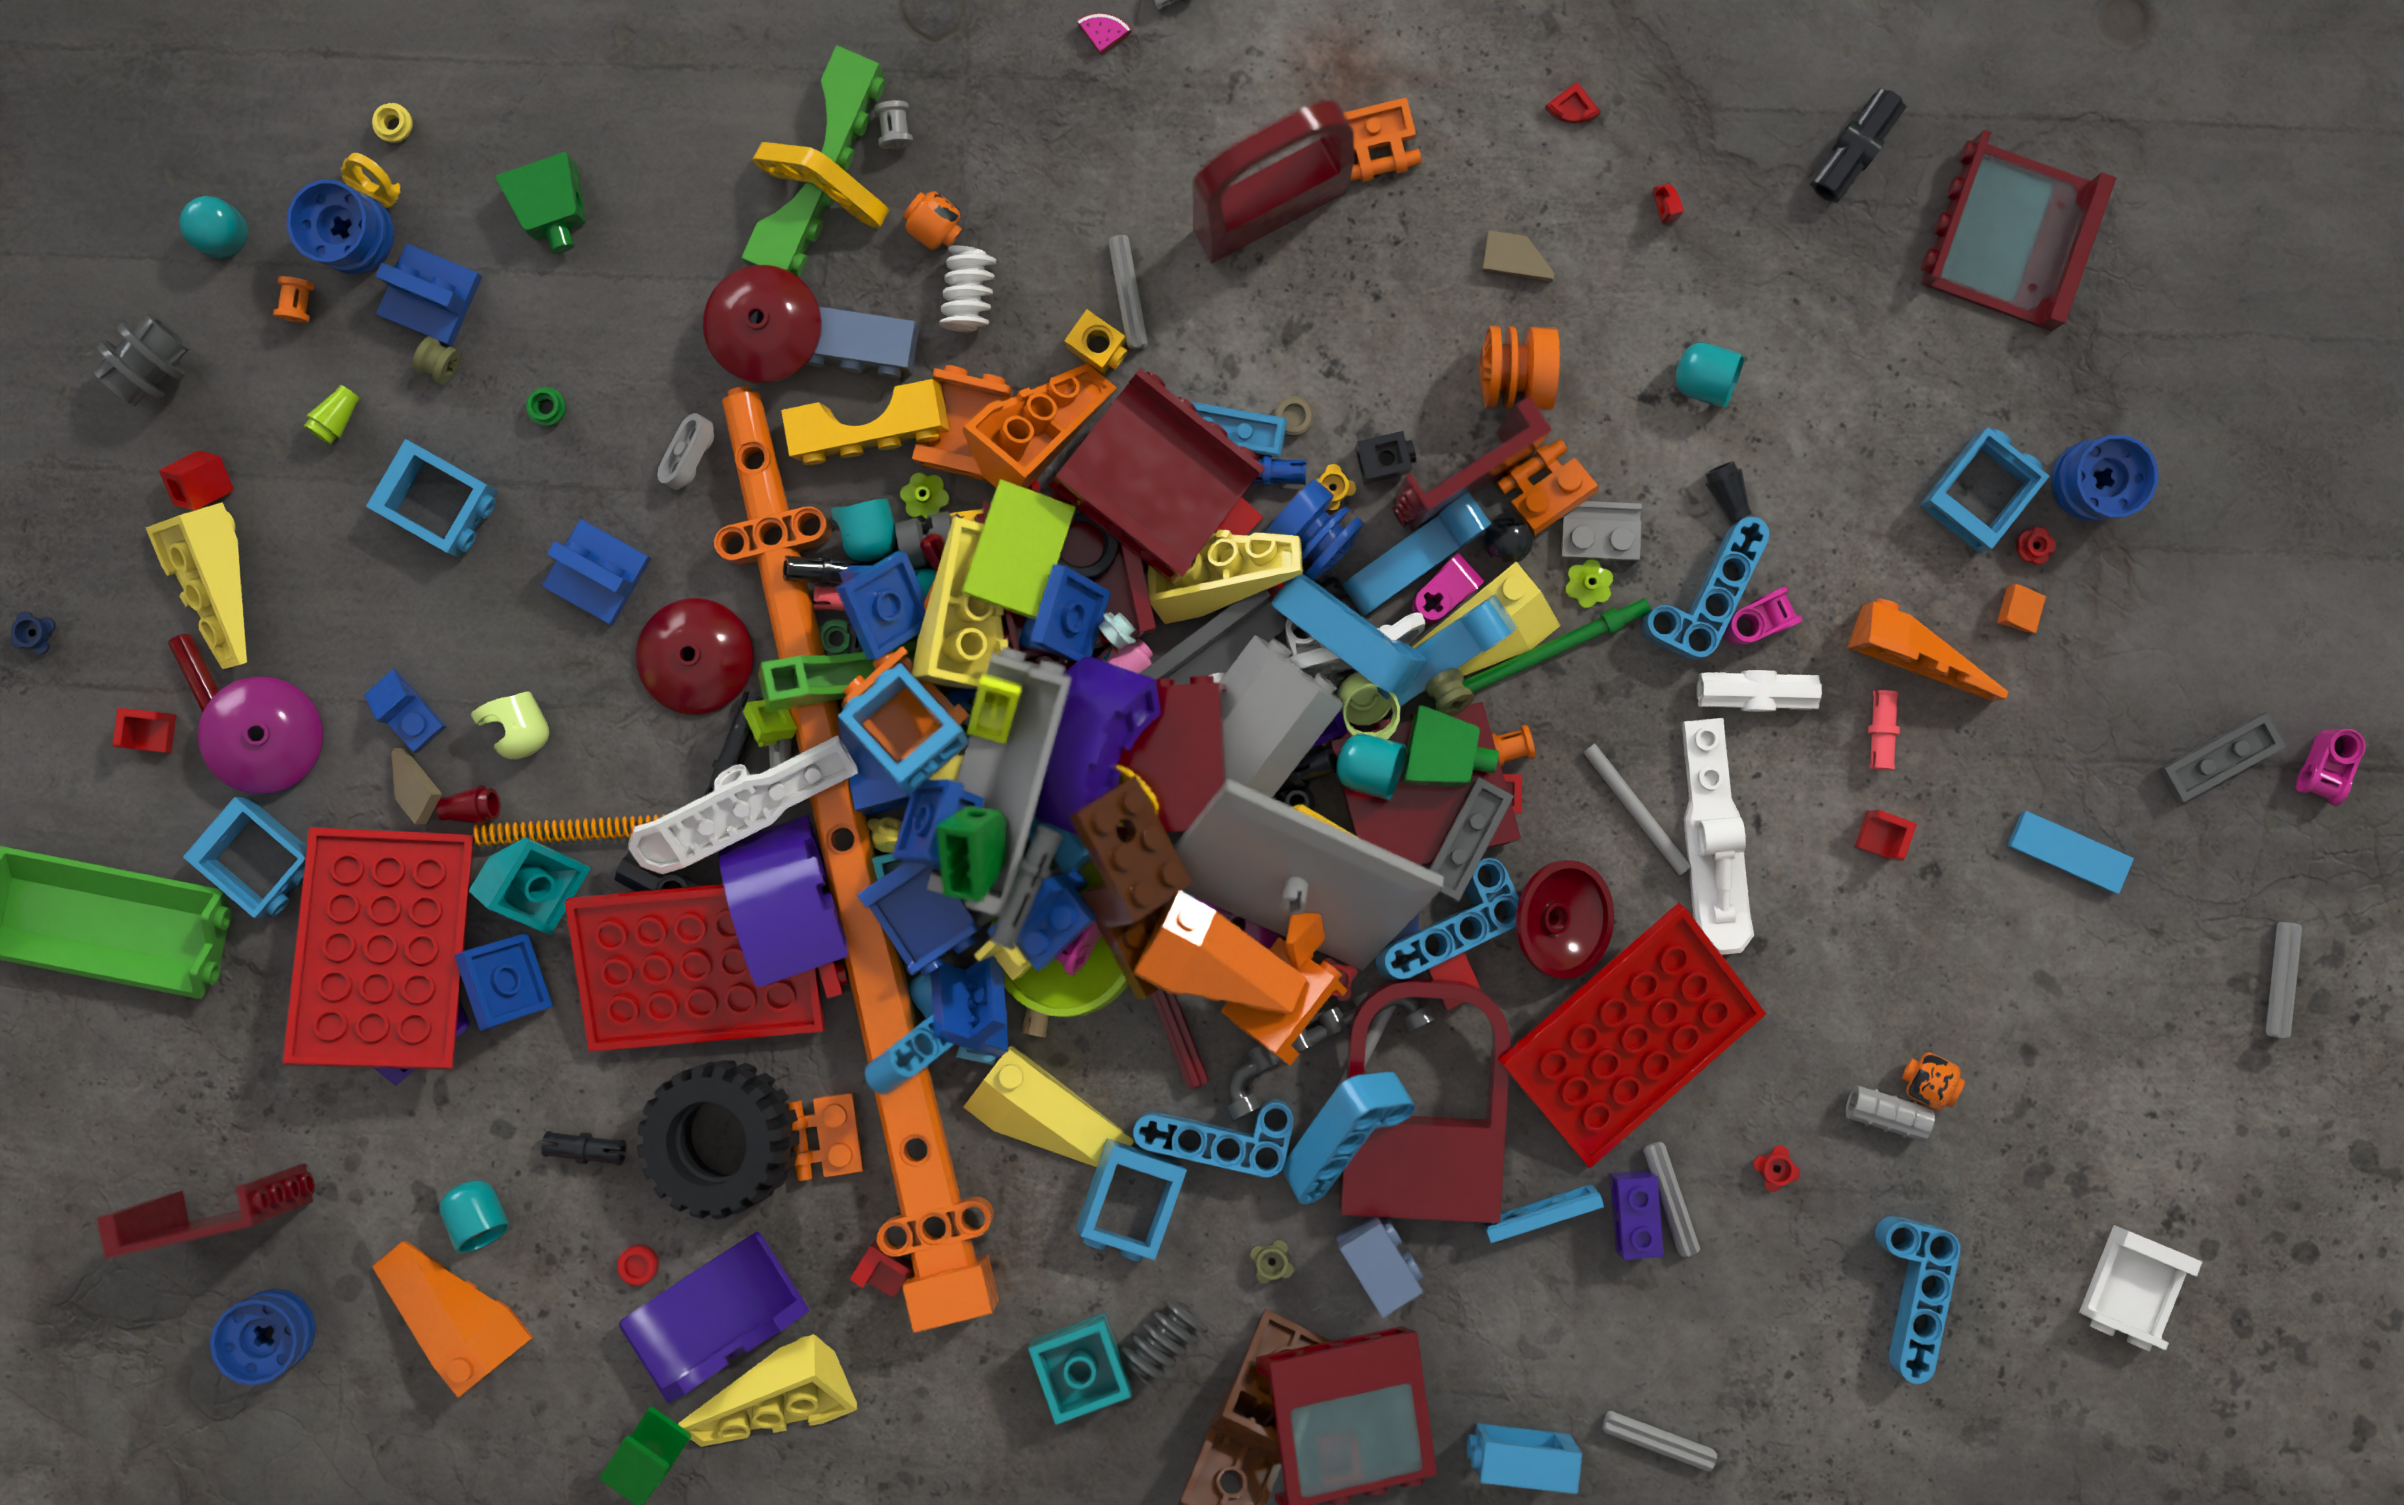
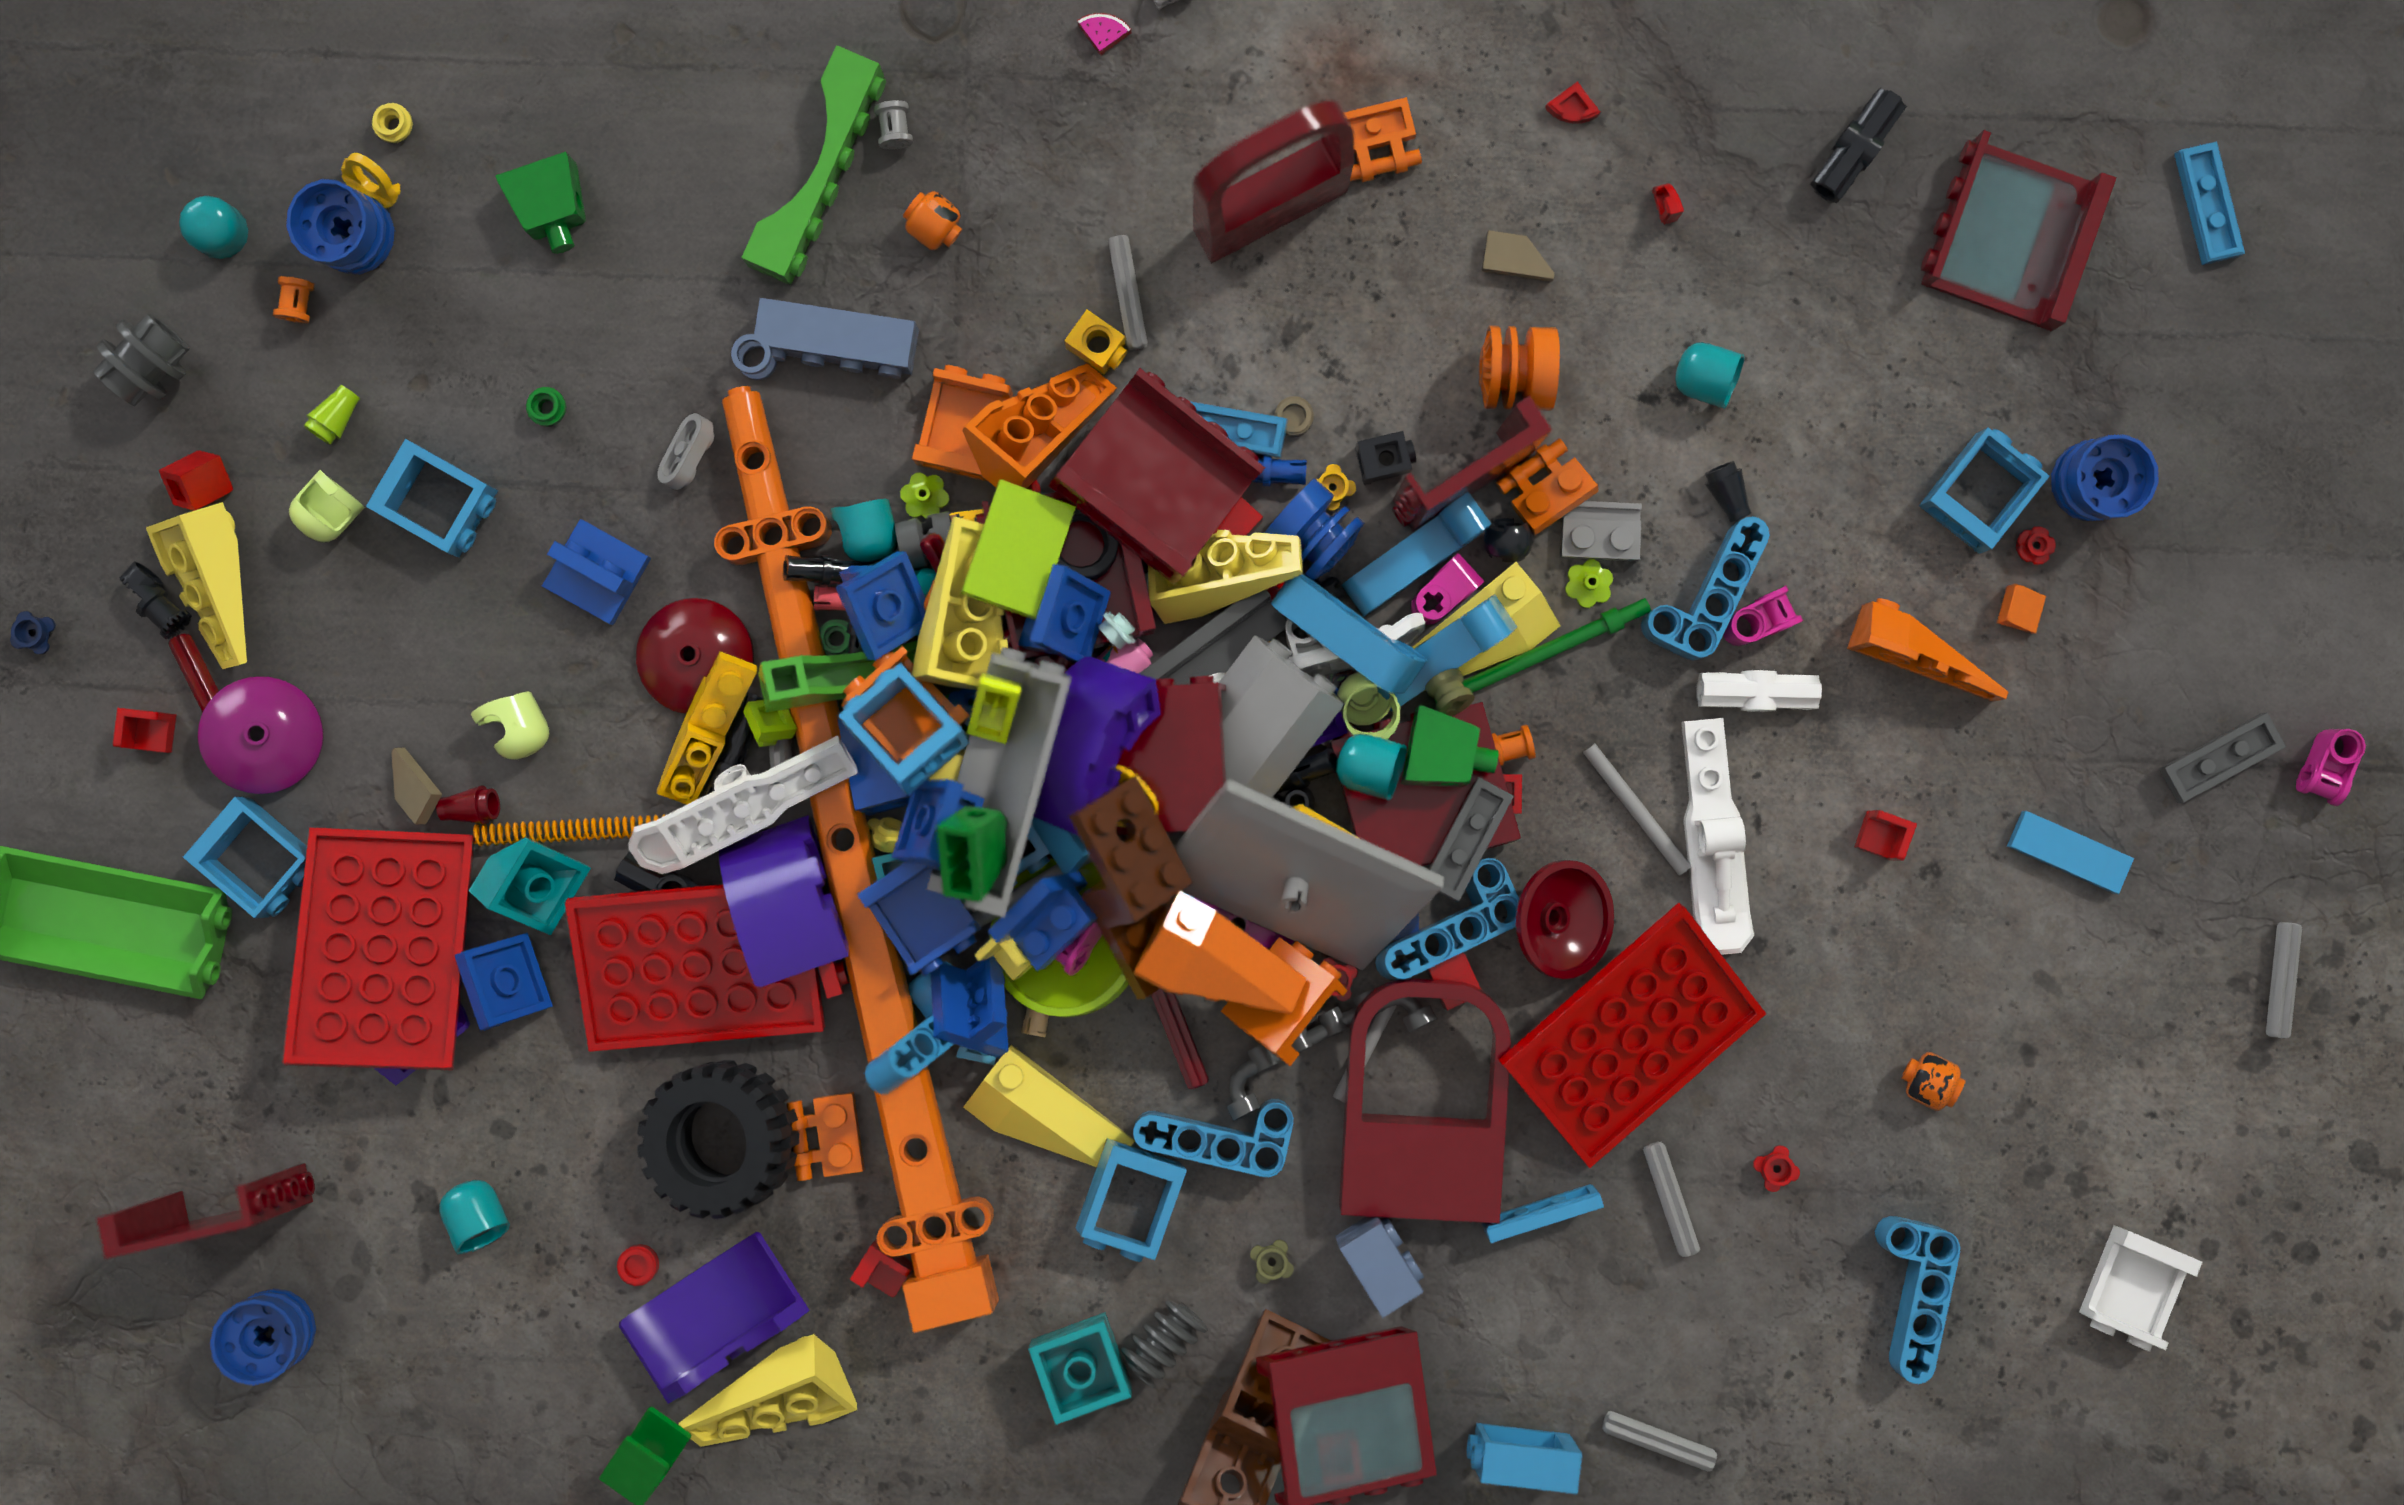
blue slope [364,669,447,753] -> none
orange wedge [372,1240,533,1398] -> none
blue bracket [375,243,482,347] -> none
olive wheel [412,336,461,385] -> none
black pin [541,1131,627,1166] -> none
dark red dish [703,265,822,383] -> none
yellow beam [752,142,890,229] -> none
yellow arch [781,379,950,465] -> none
white piece [939,245,997,332] -> none
dark grey pin [989,825,1064,950] -> none
dark azure beam [1281,1072,1416,1204] -> none
orange slope [1285,913,1325,969] -> none
dark purple brick [1610,1171,1664,1260] -> none
light grey axle [1846,1085,1935,1142] -> none
coral pin [1868,690,1900,771] -> none
none -> black connector [119,561,192,639]
none -> yellowish green helmet [289,470,365,542]
none -> yellow slope [657,651,757,805]
none -> dark azure tile [2174,142,2245,265]

